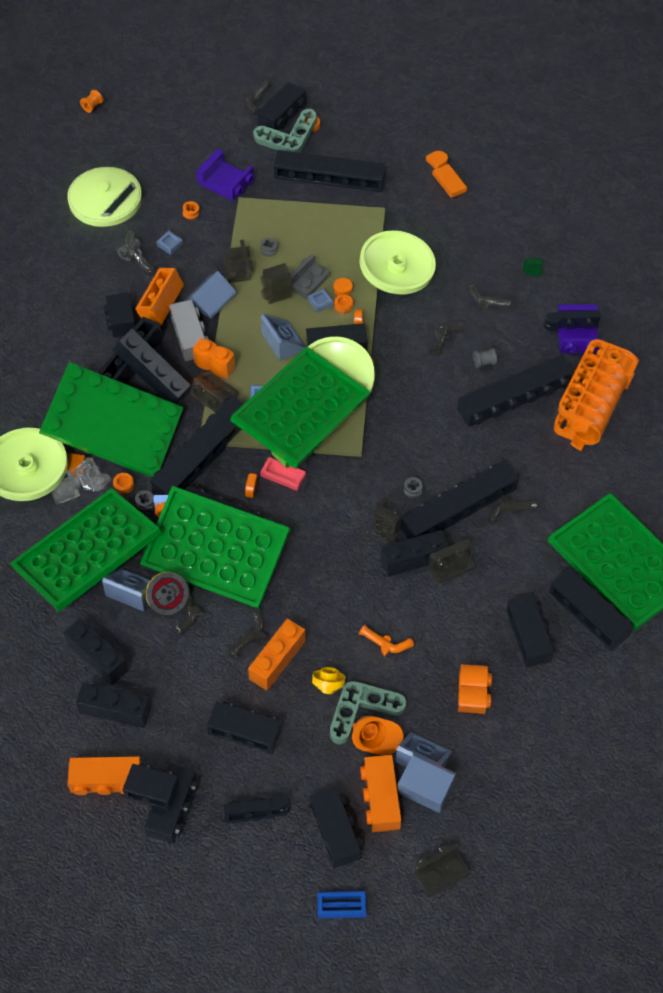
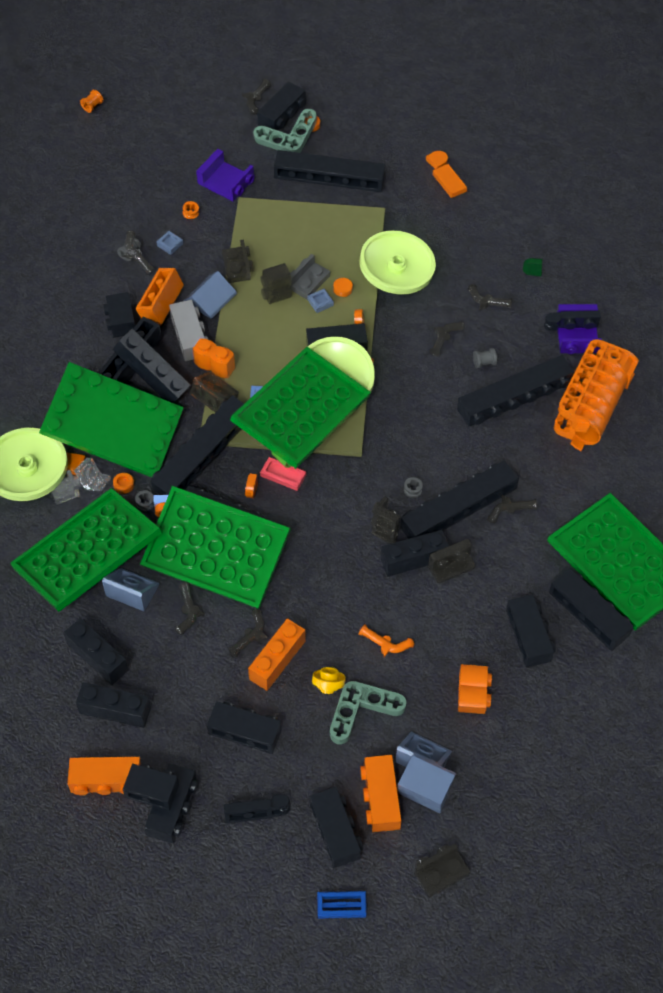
yellowish green dish [68,167,142,227] -> none
shield [146,572,189,615] -> none
dark grey bush [260,237,277,257] -> none
sand blue slope [261,314,306,361] -> none
orange tile [334,294,354,314] -> none
orange piece [352,716,404,755] -> none

